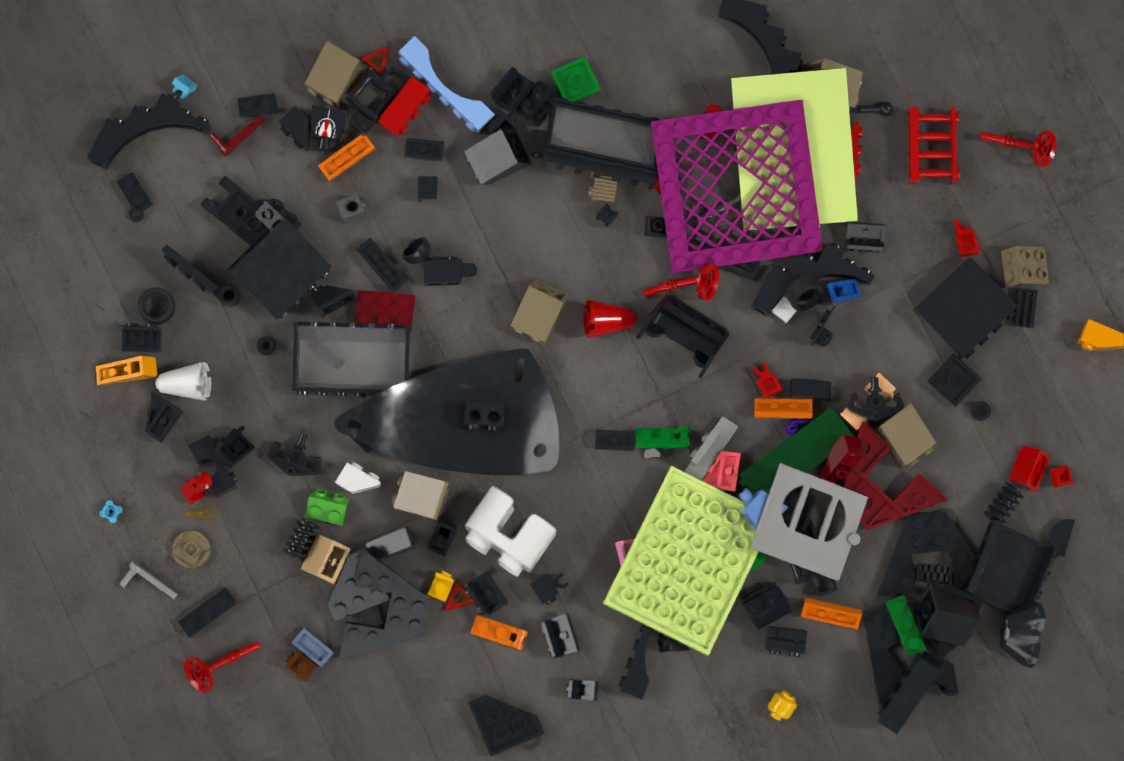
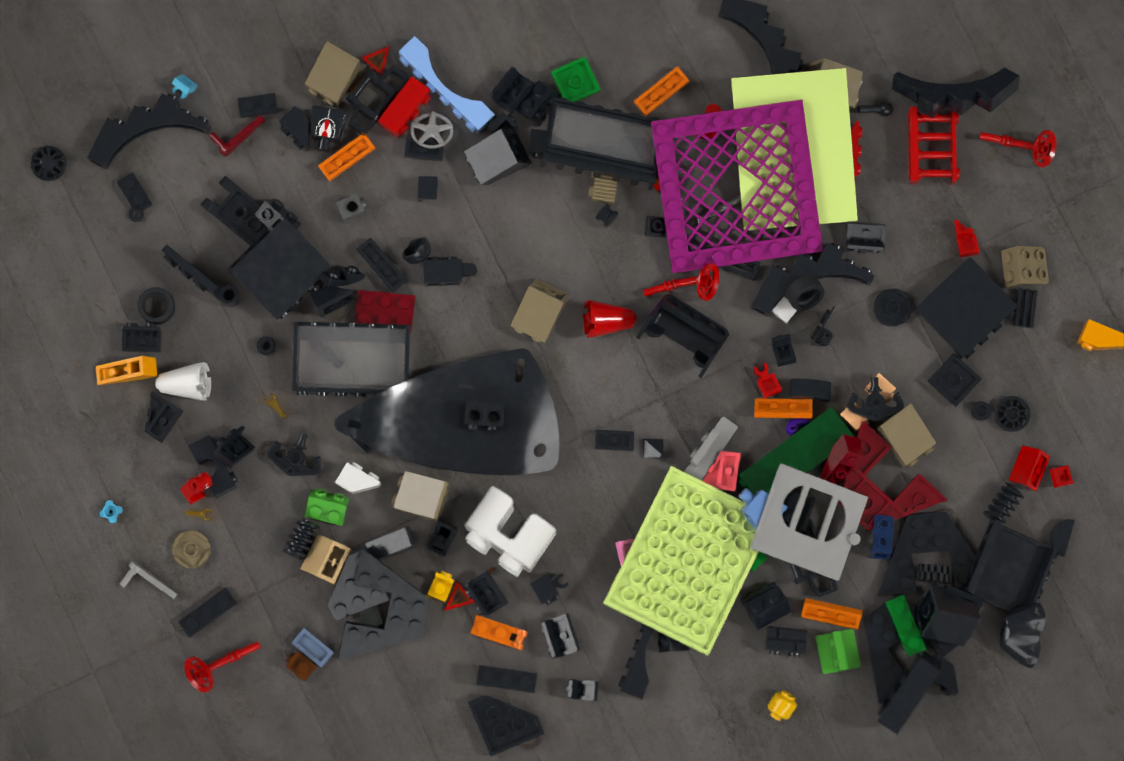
green plate [635,426,690,448] -> none
blue slope [827,279,862,305] -> none
none -> black wheel [30,146,67,181]
none -> clear yellow hand [264,393,286,419]
none -> black slope [320,265,365,287]
none -> light grey wheel [411,111,453,148]
none -> black arch [476,665,537,694]
none -> orange plate [634,66,689,117]
none -> black bracket [771,334,796,367]
none -> bright green bracket [815,629,861,674]
none -> dark blue bracket [870,515,894,560]
none -> black tile [874,289,912,327]
none -> black arch [892,67,1020,118]
none -> black wheel [994,396,1031,432]

